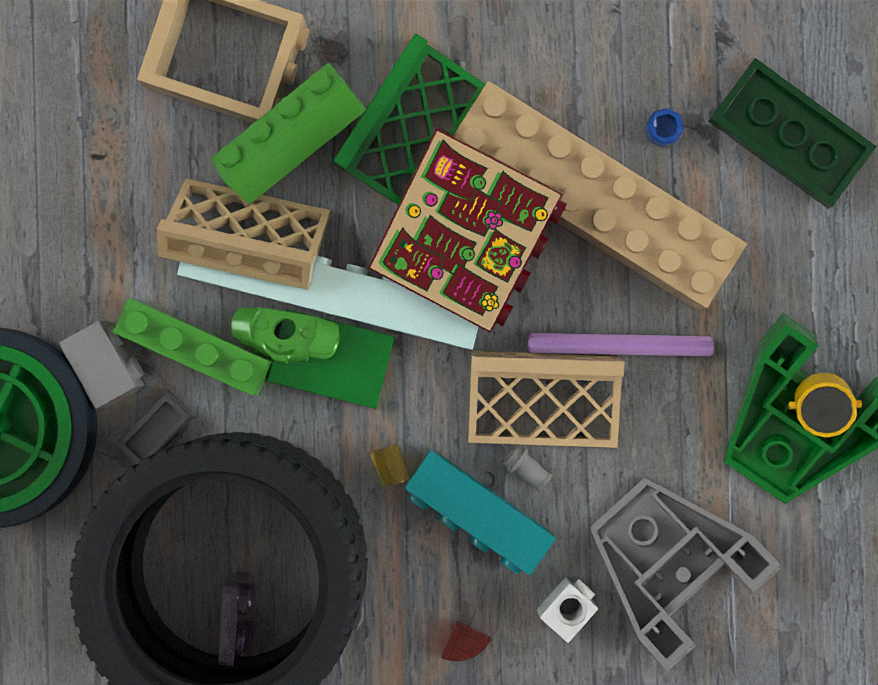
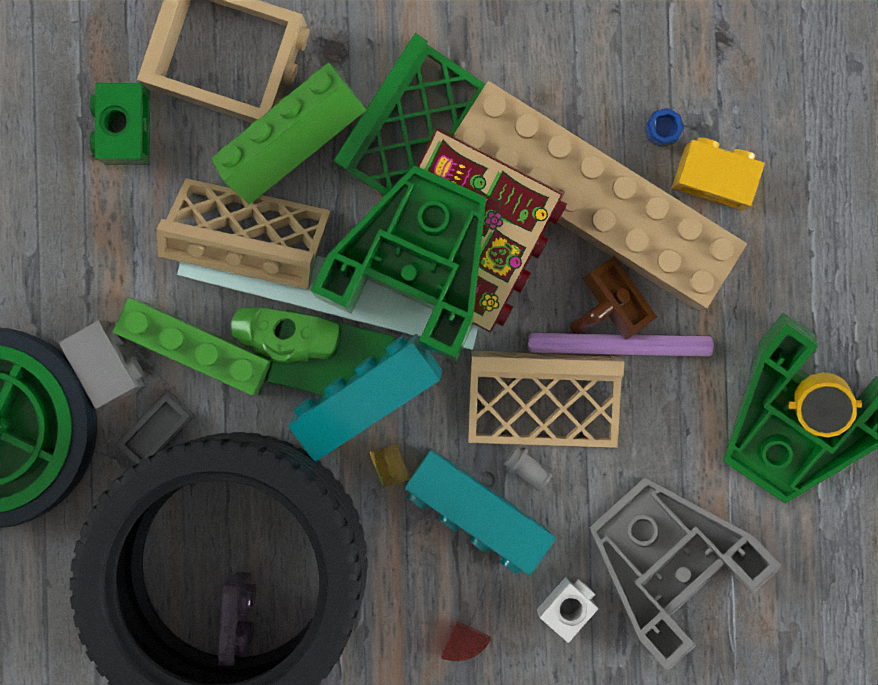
dark green plate [708,58,877,209] -> none
none -> green brick [90,83,150,165]
none -> teal brick [288,334,442,462]
none -> green wedge [310,165,486,362]
none -> reddish brown plate [570,256,657,340]
none -> yellow brick [671,138,765,211]

